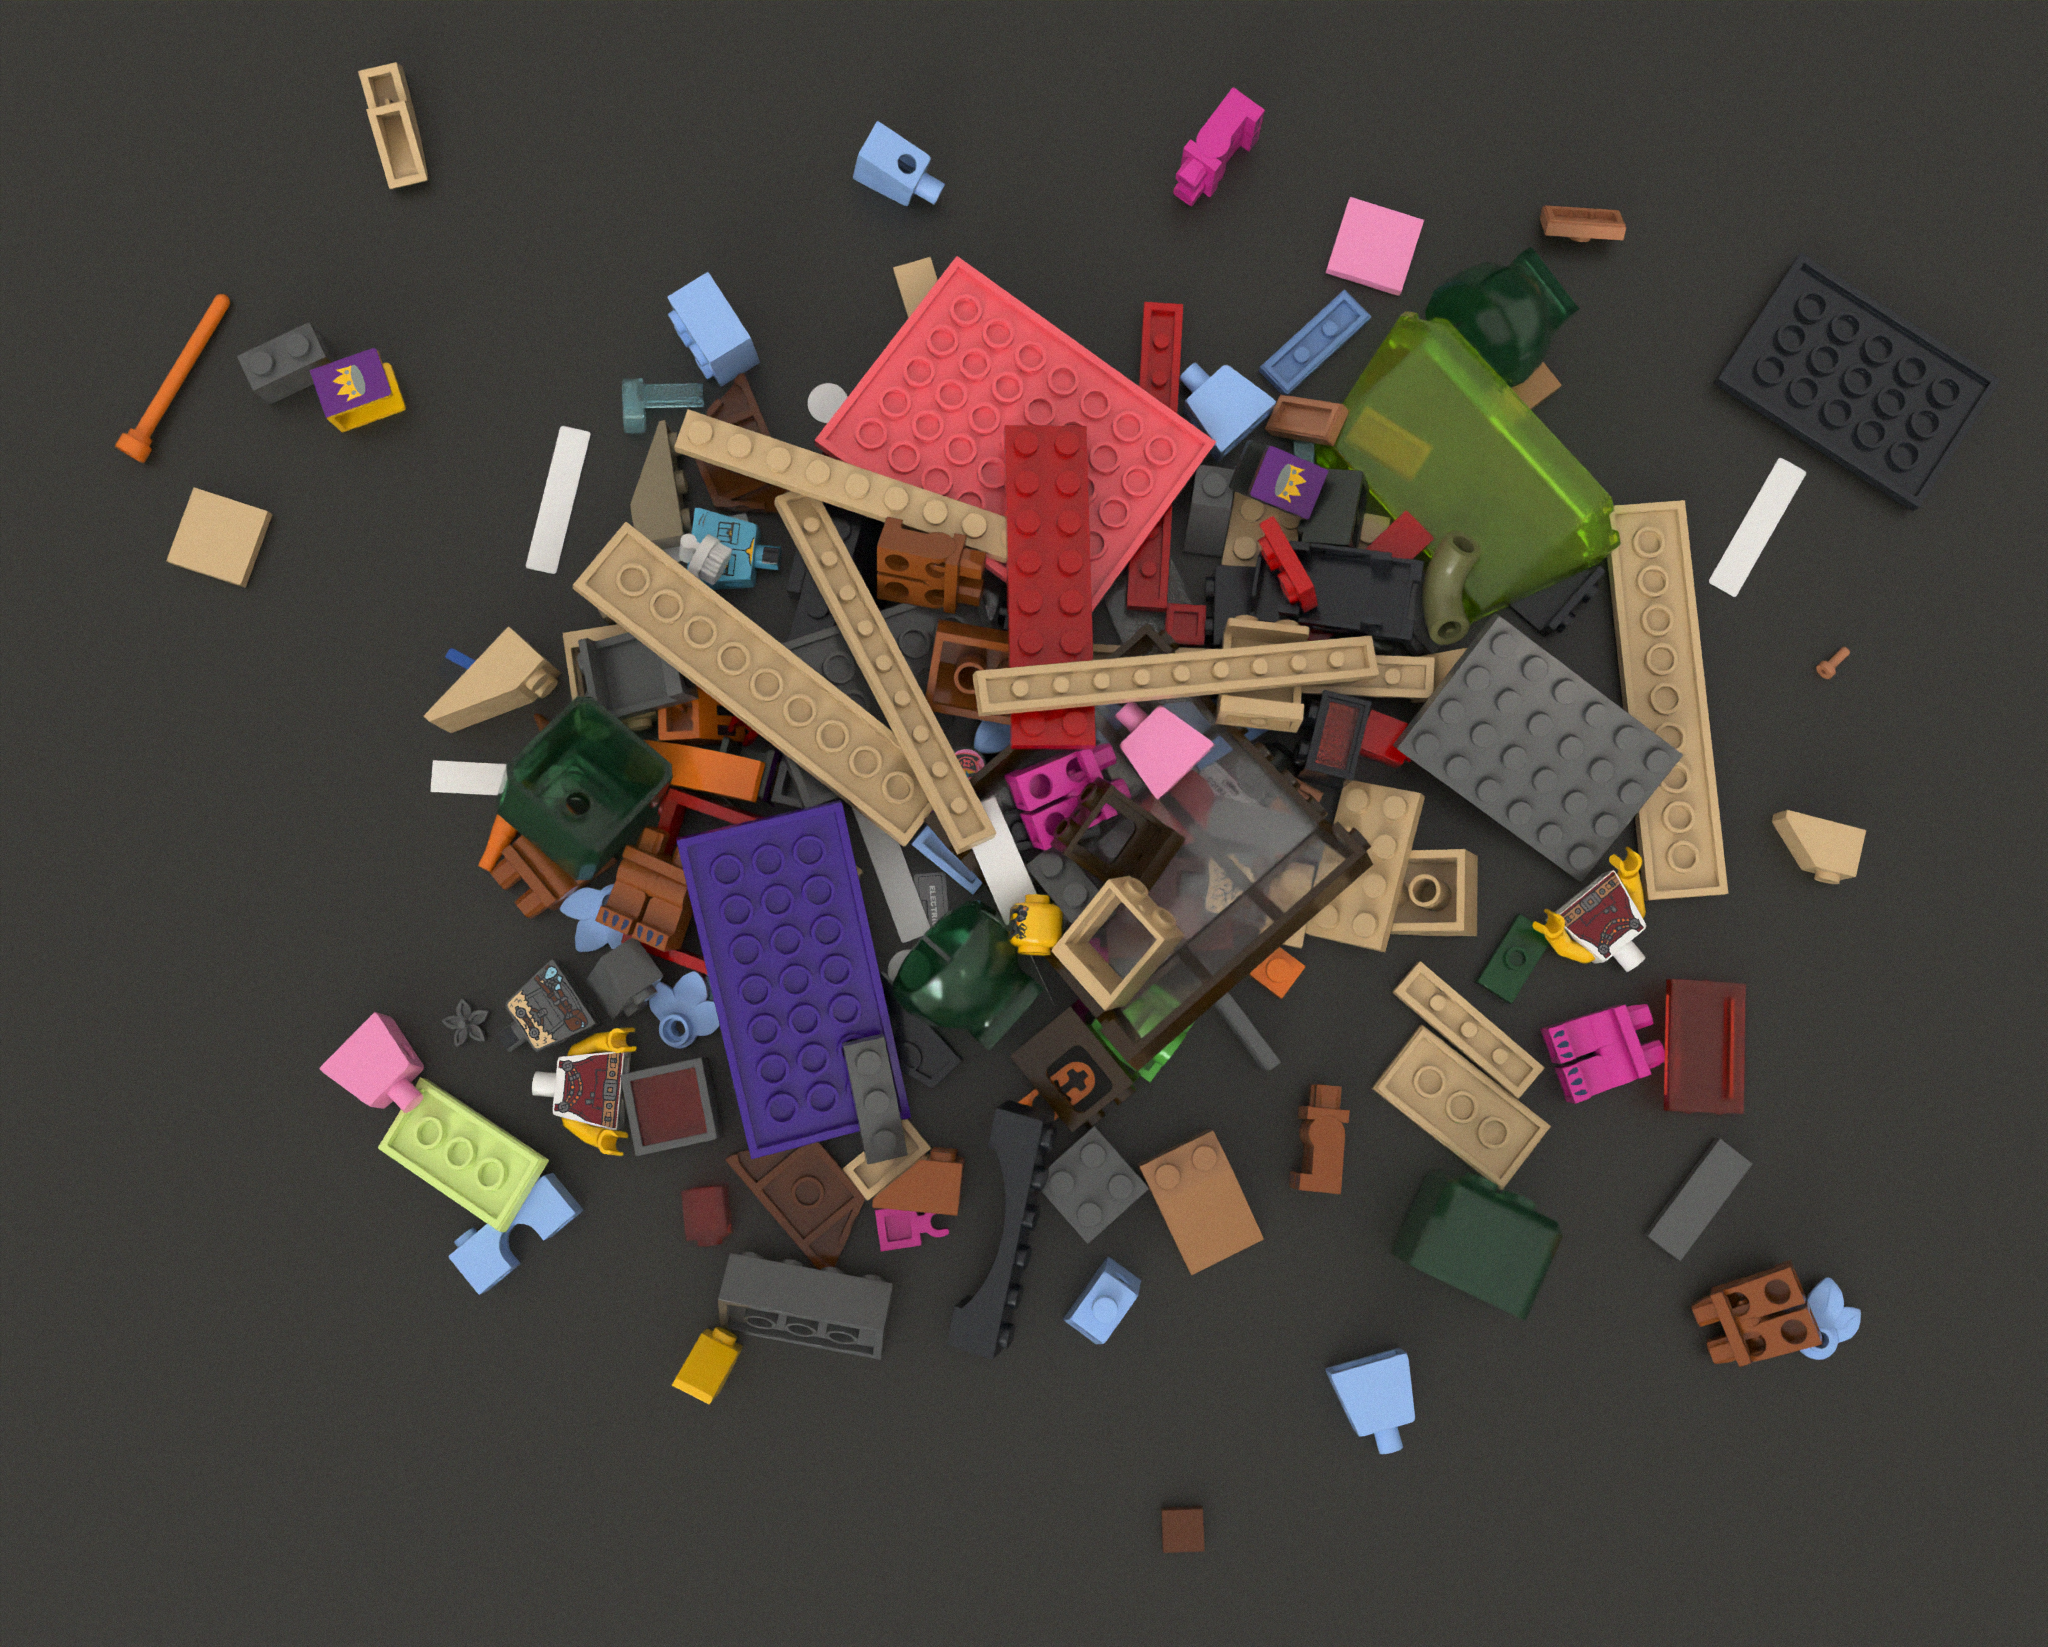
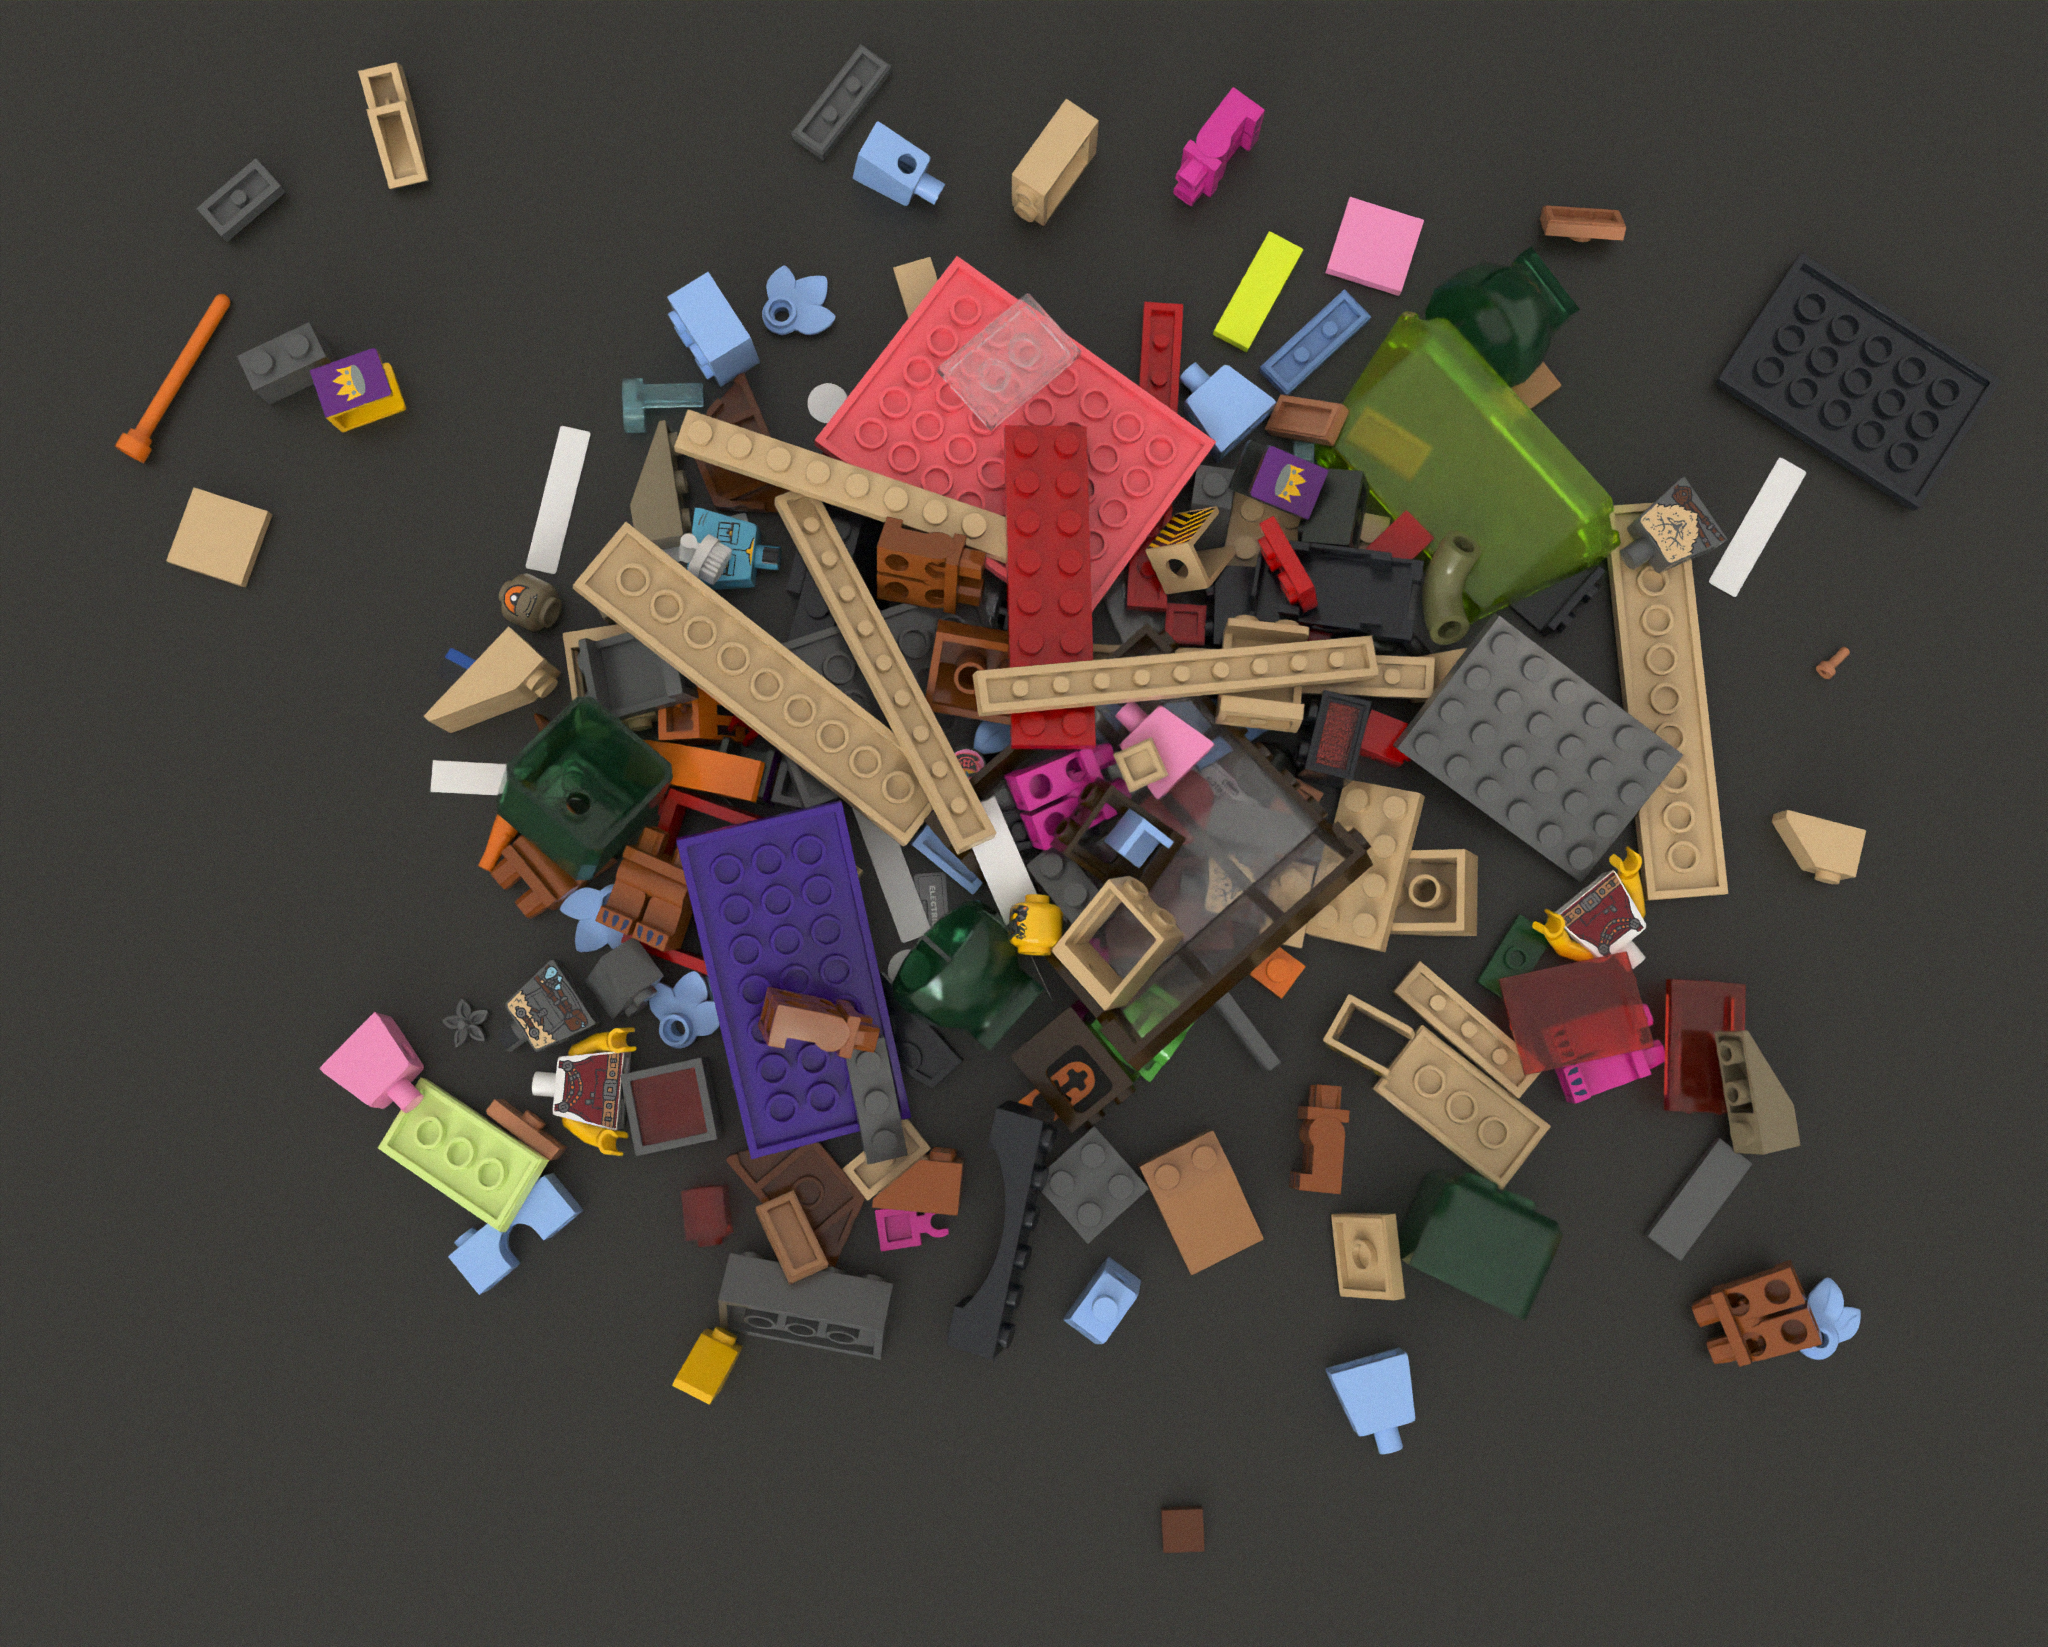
none -> dark grey plate [196,158,286,242]
none -> nougat plate [486,1099,567,1161]
none -> dark tan head [499,573,562,632]
none -> medium nougat tile [755,1190,828,1285]
none -> dark orange hips [758,987,880,1059]
none -> light blue plate [762,265,836,335]
none -> dark grey tile [791,44,892,161]
none -> clear tile [937,293,1082,431]
none -> tan window [1012,99,1099,226]
none -> light blue panel [1104,808,1174,868]
none -> tan tile [1113,737,1169,793]
none -> tan piece [1145,506,1237,594]
none -> neon yellow tile [1213,231,1303,353]
none -> tan piece [1323,994,1415,1081]
none -> tan tile [1331,1212,1405,1300]
none -> clear red piece [1498,951,1655,1076]
none -> torso [1620,476,1728,573]
none -> dark tan slope [1714,1030,1801,1155]

